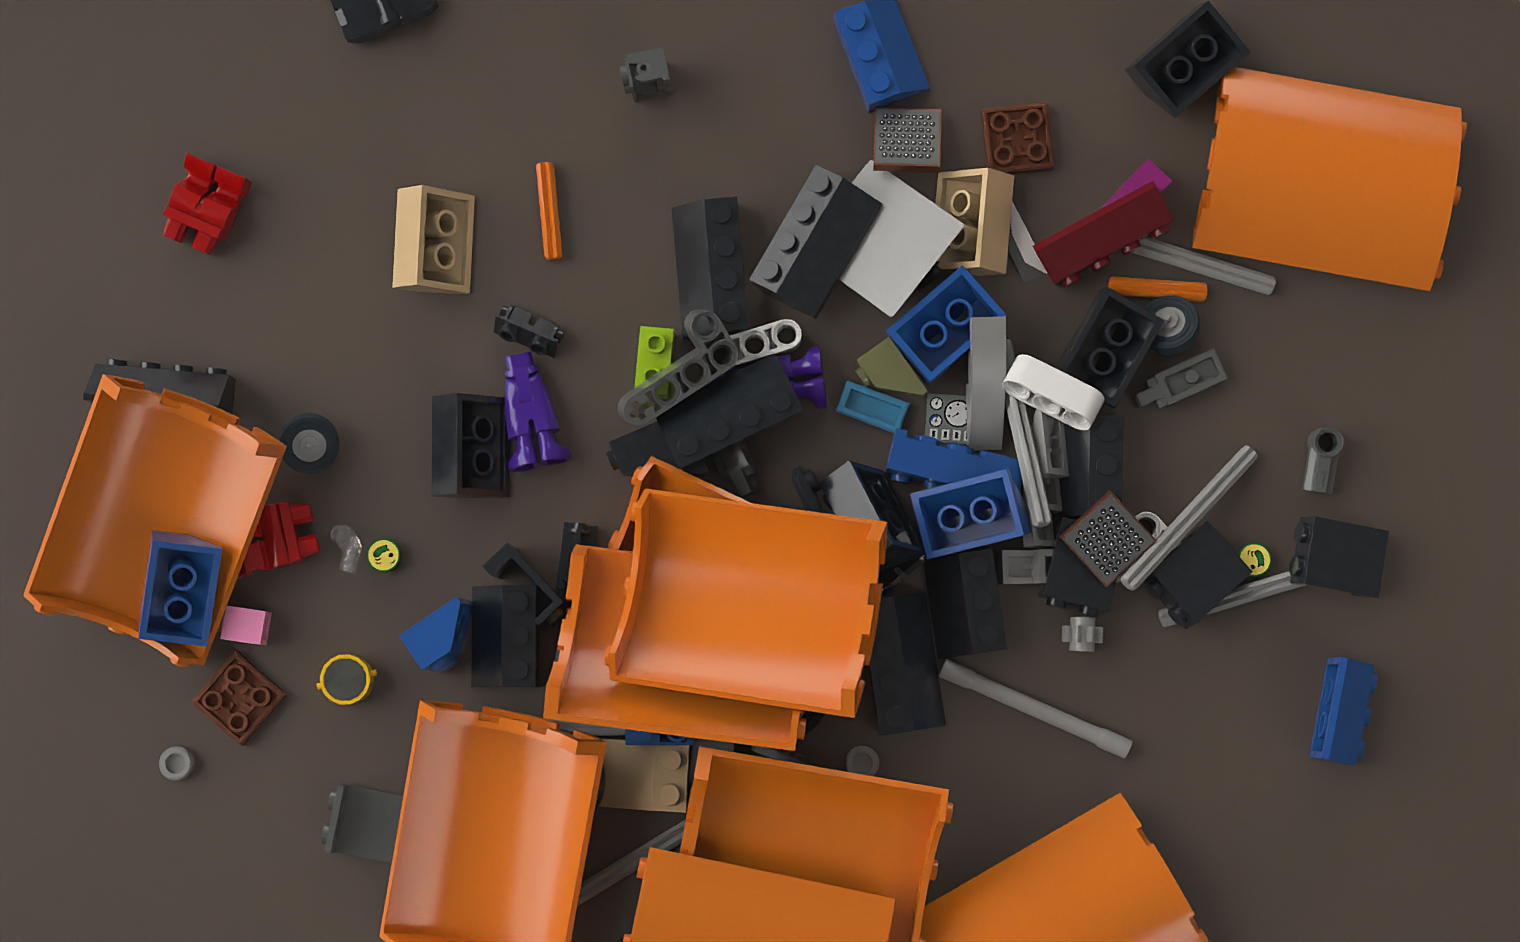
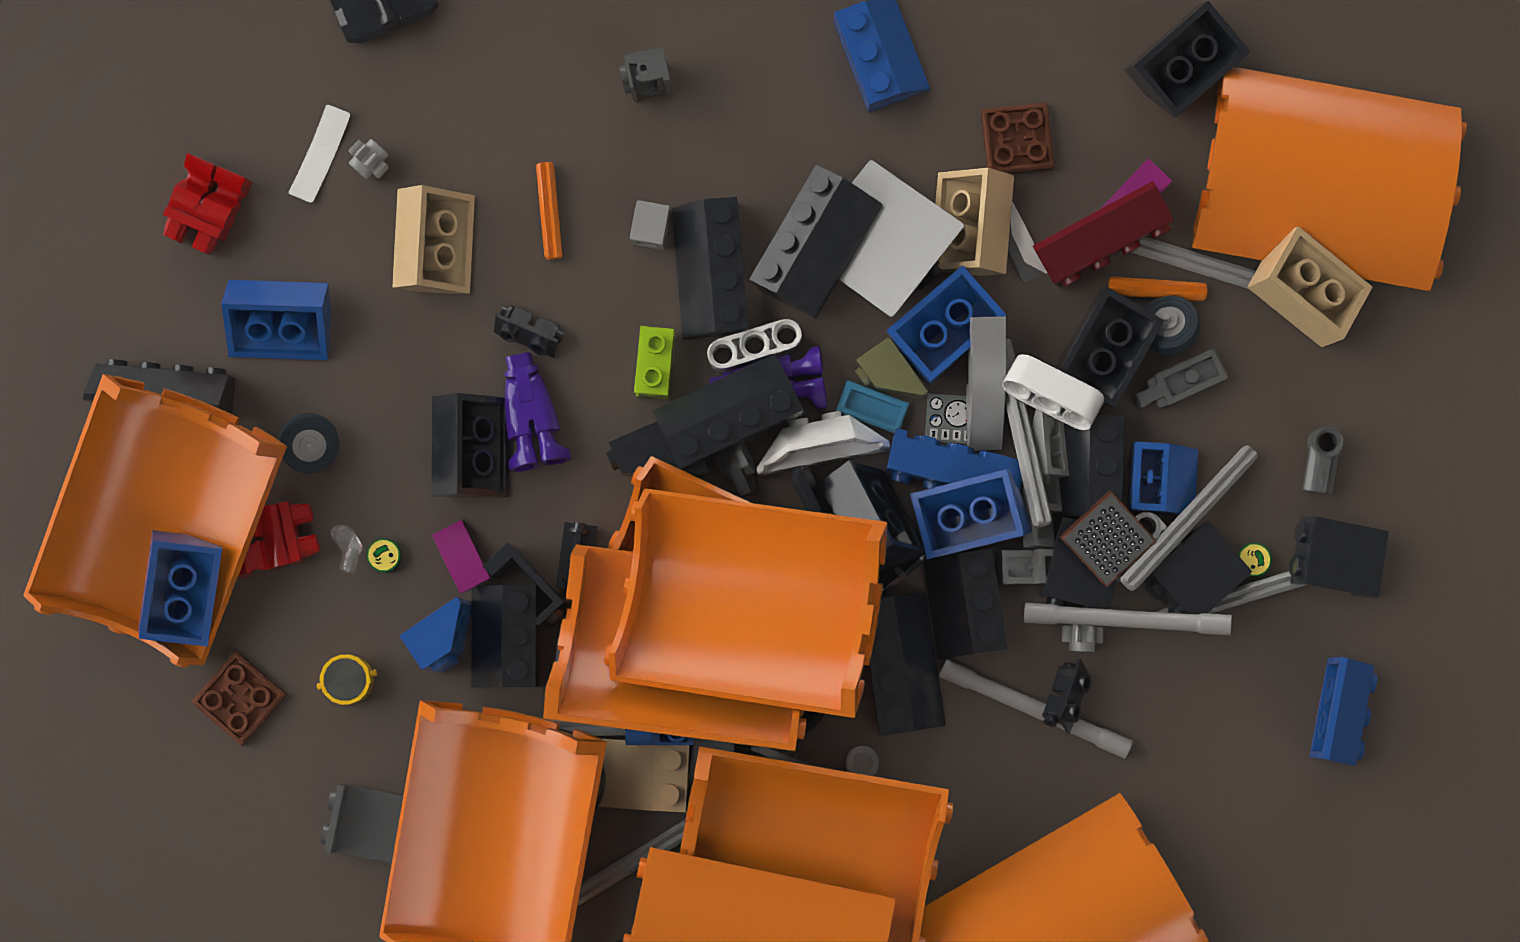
light grey tile [159,746,195,780] -> none
bright pink brick [217,606,272,646] -> none
dark grey beam [618,309,738,426] -> none
tile [873,107,941,173] -> none
none -> blue slope [221,280,331,360]
none -> white sticker [289,105,350,203]
none -> light grey gear [348,139,389,180]
none -> magenta slope [432,520,491,594]
none -> light grey panel [629,200,671,250]
none -> white wedge [757,411,890,477]
none -> light grey piece [1024,603,1232,636]
none -> black hinge [1042,659,1091,734]
none -> blue slope [1127,442,1198,515]
none -> tan slope [1247,226,1372,347]

